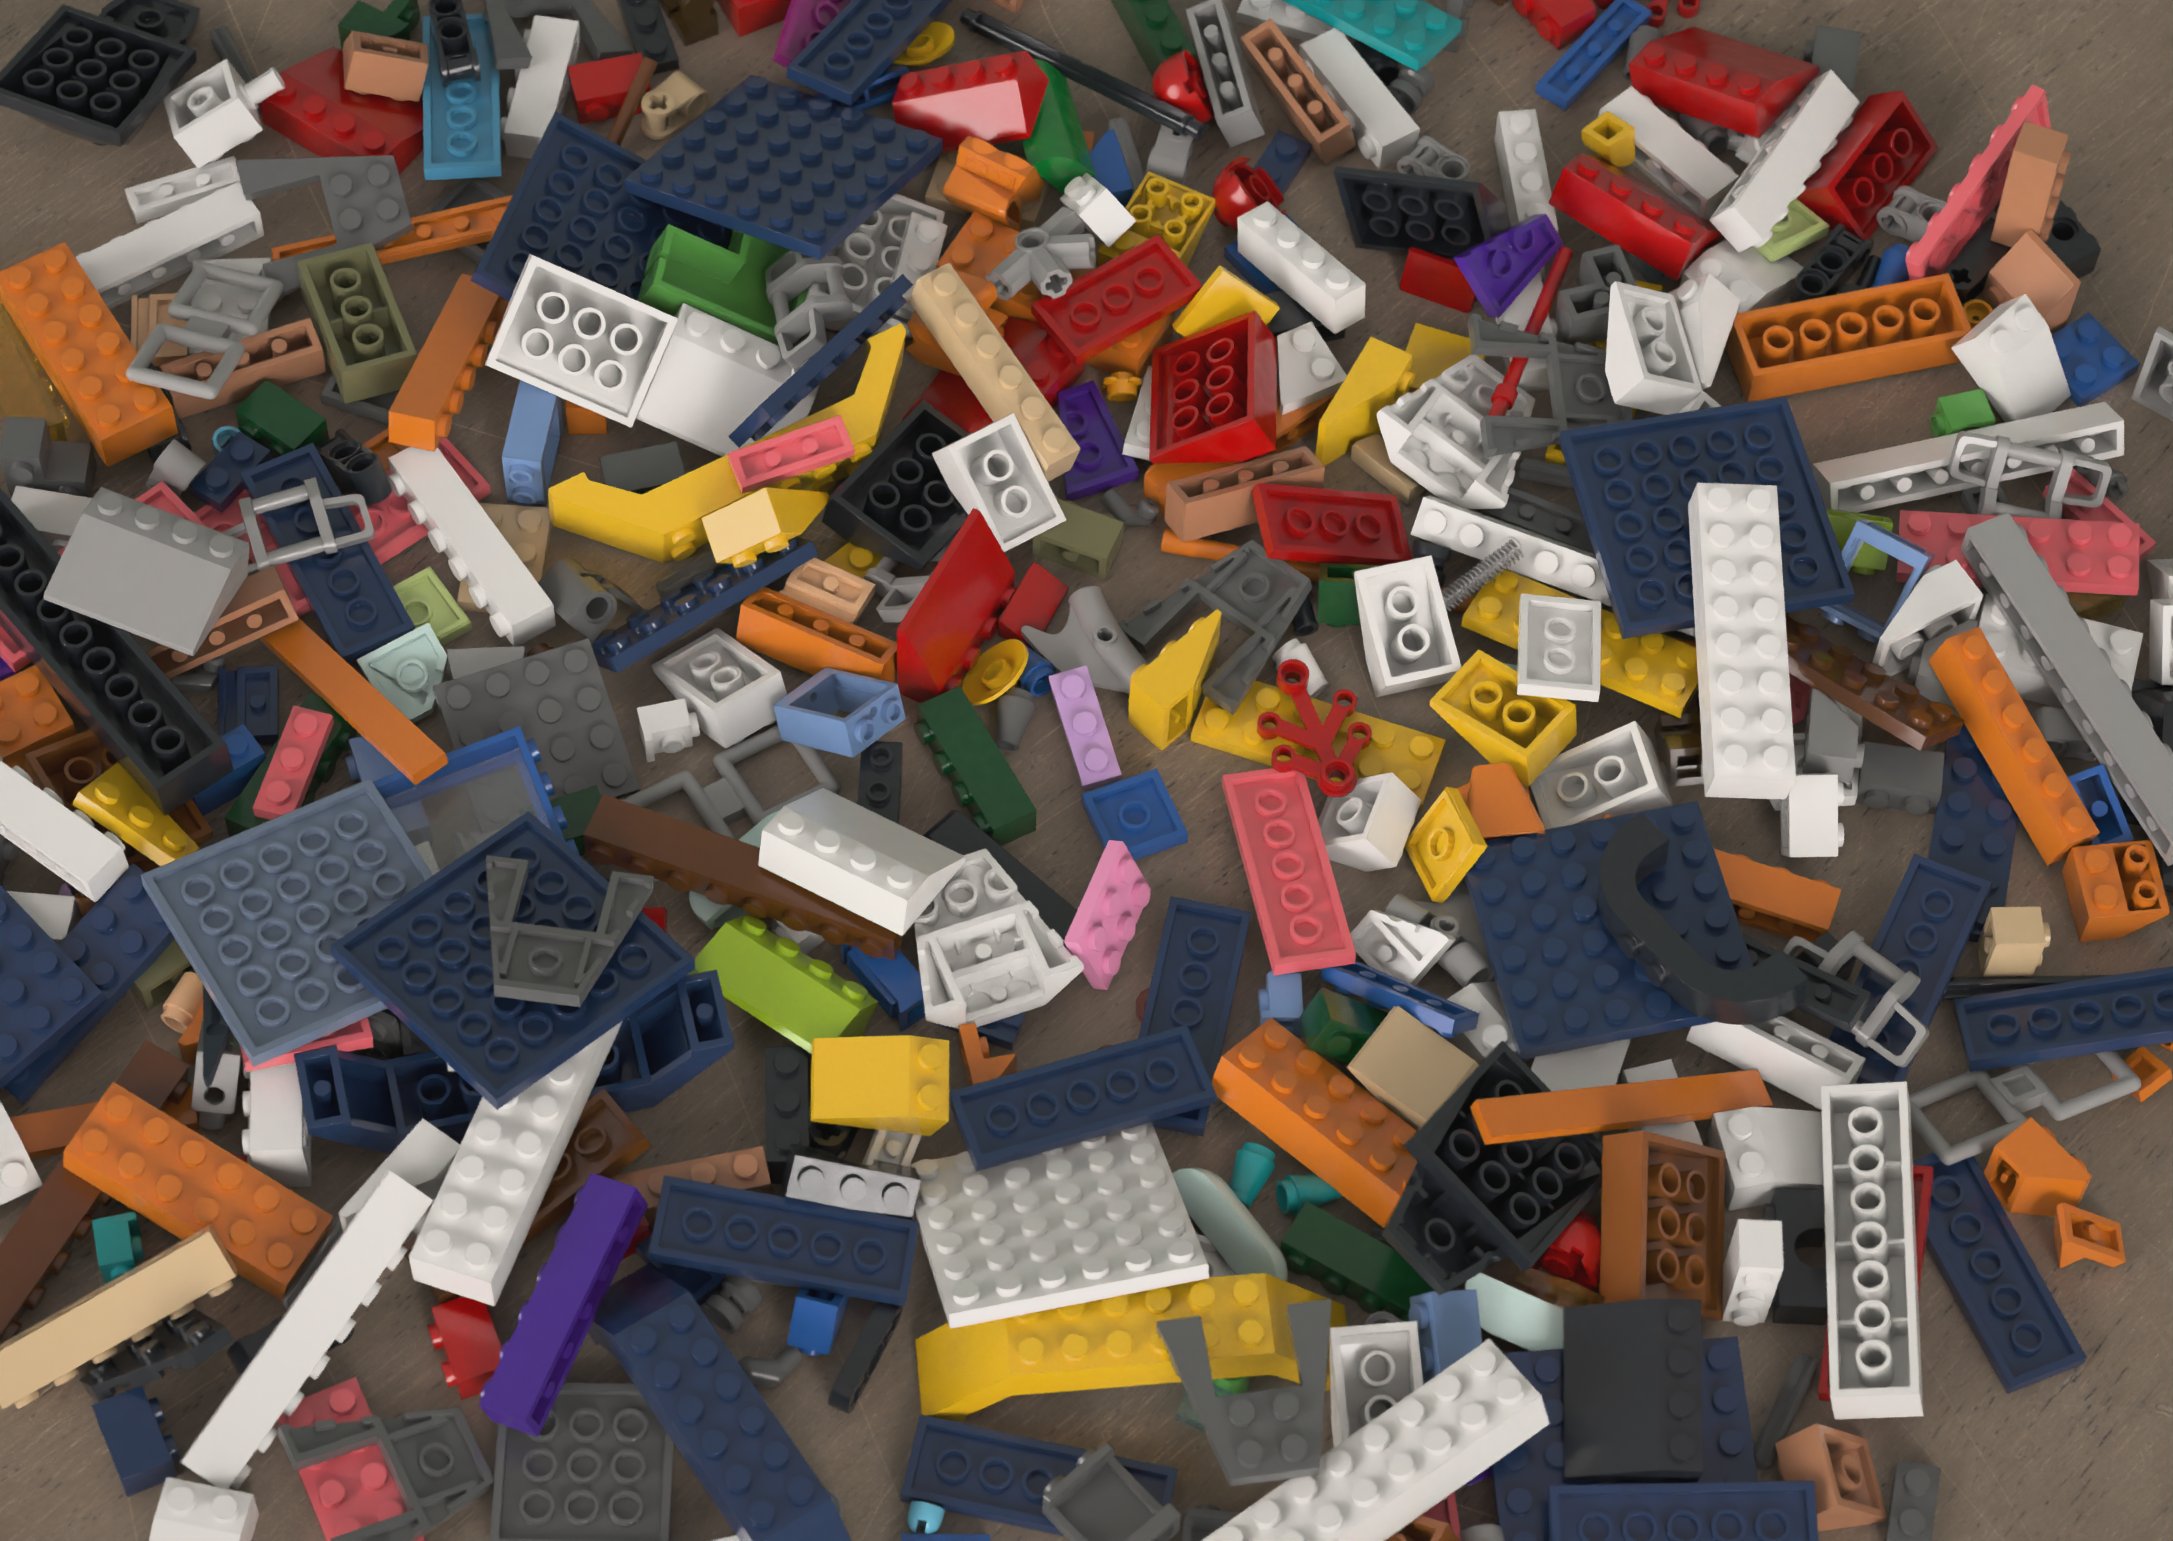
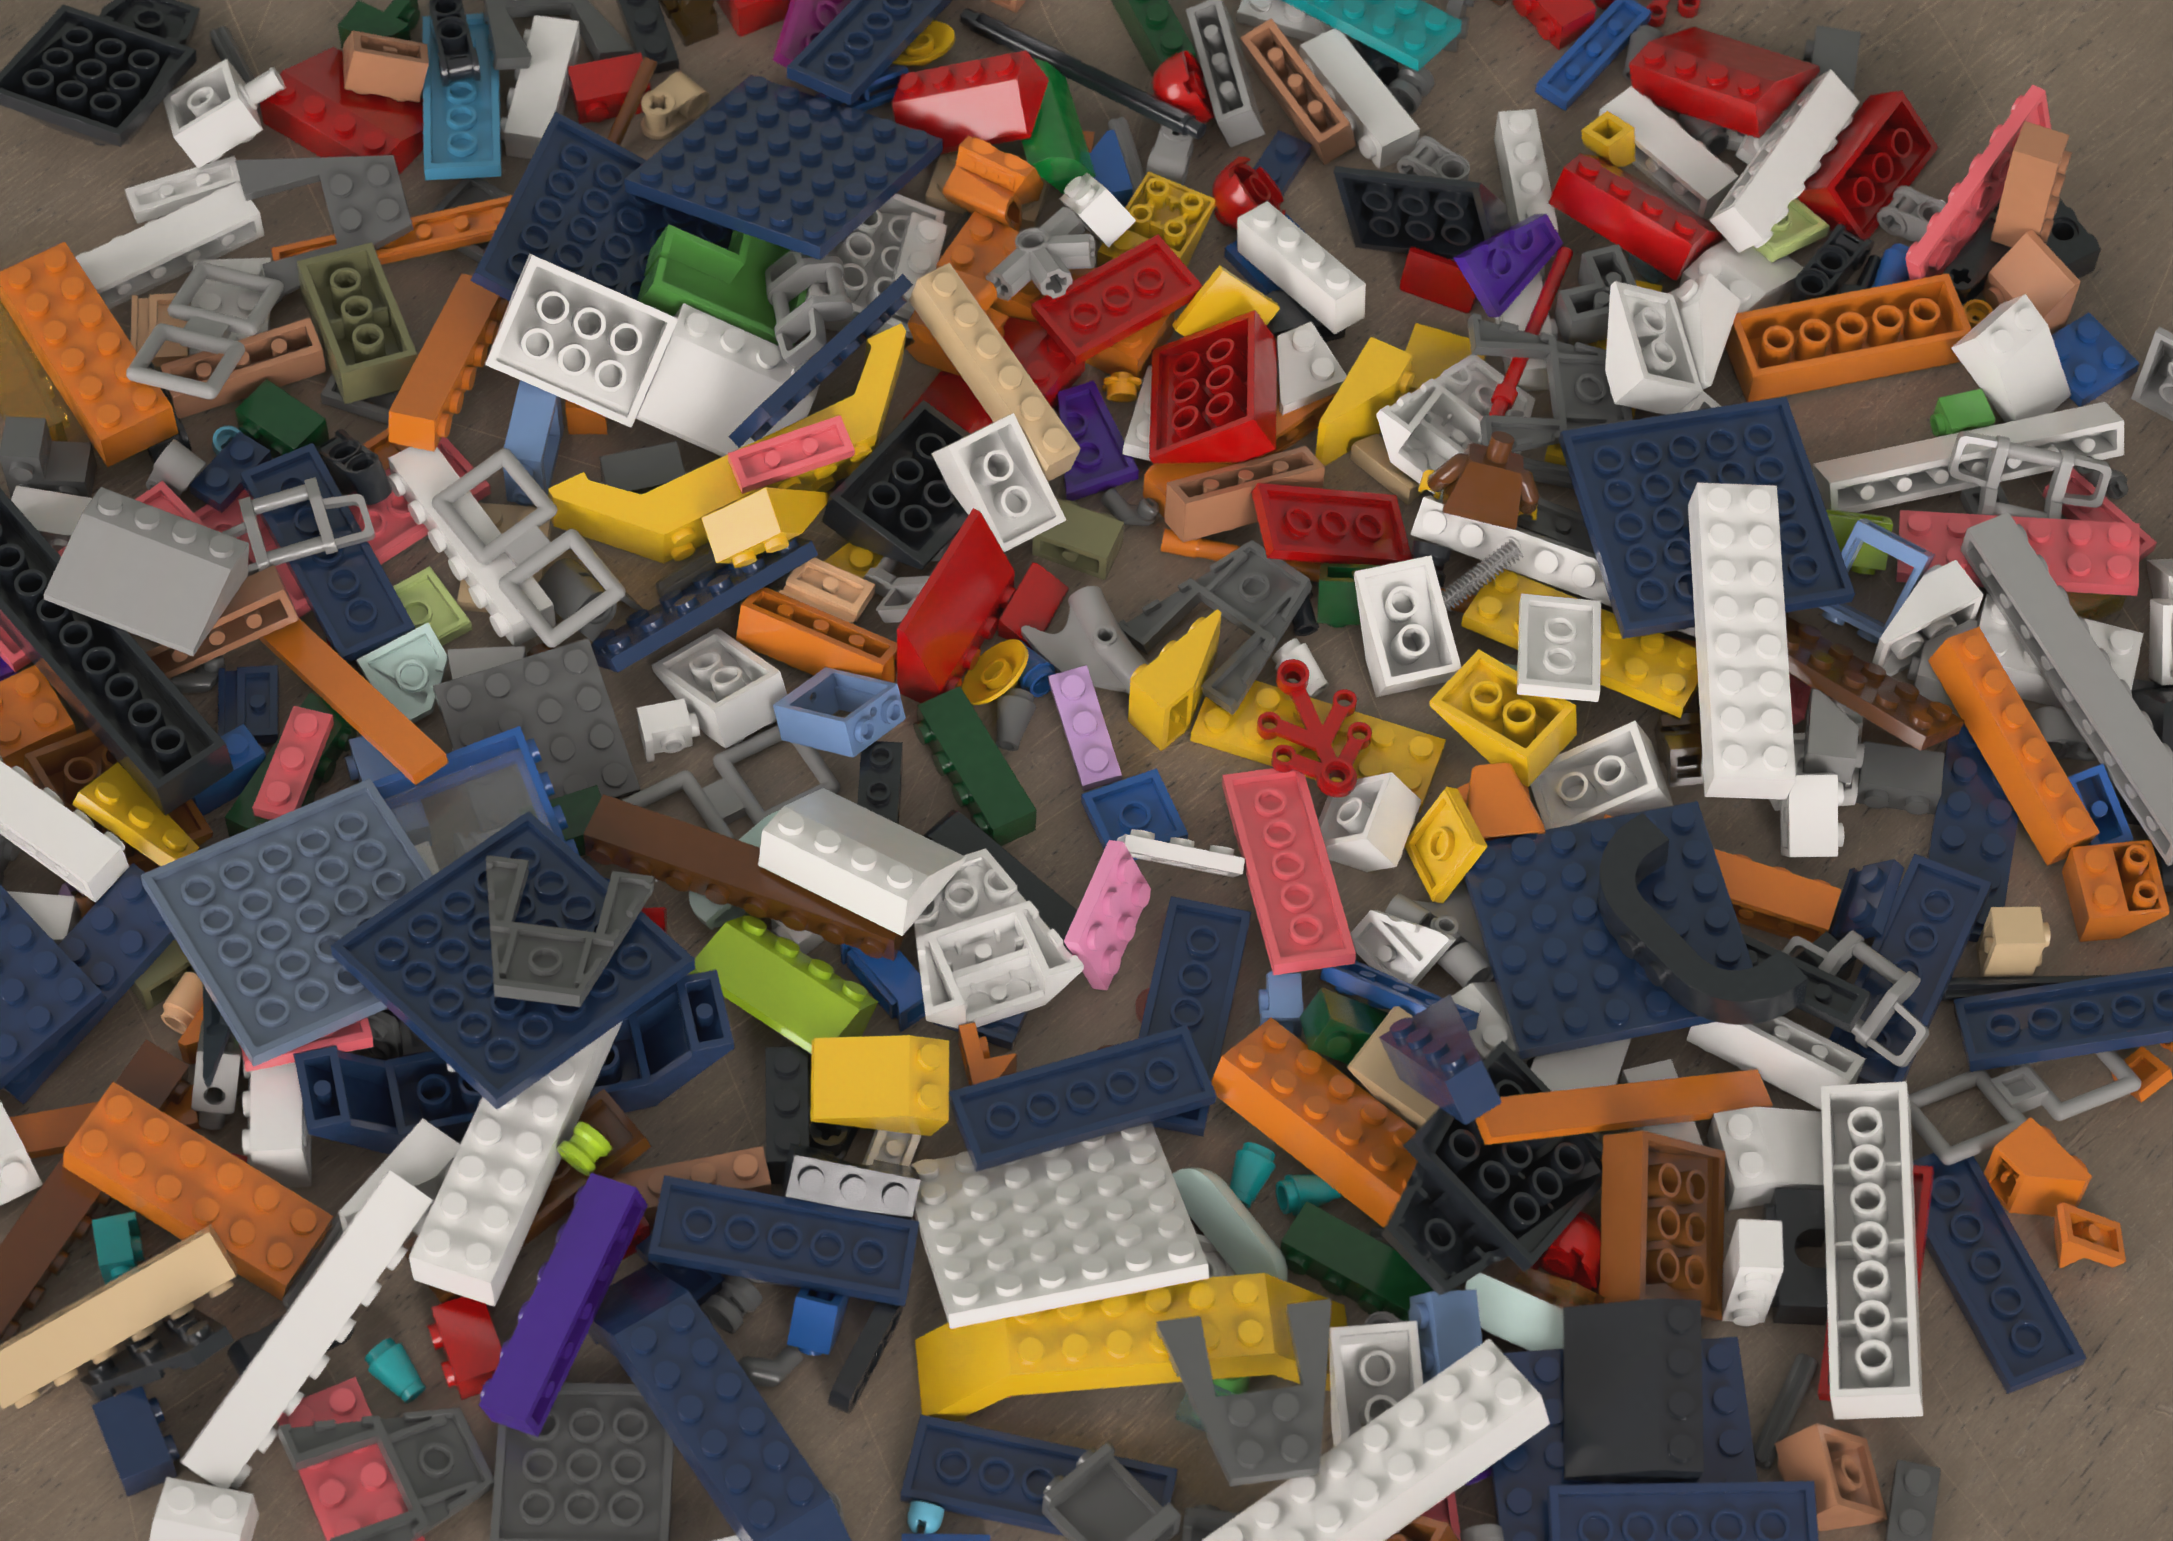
none -> teal cone [364,1337,426,1404]
none -> light grey bar [432,448,626,647]
none -> lime wheel [557,1121,612,1176]
none -> white plate [1117,829,1245,878]
none -> dark blue wedge [1379,994,1502,1125]
none -> reddish brown torso [1418,431,1540,530]
none -> dark blue plate [1828,859,1904,942]

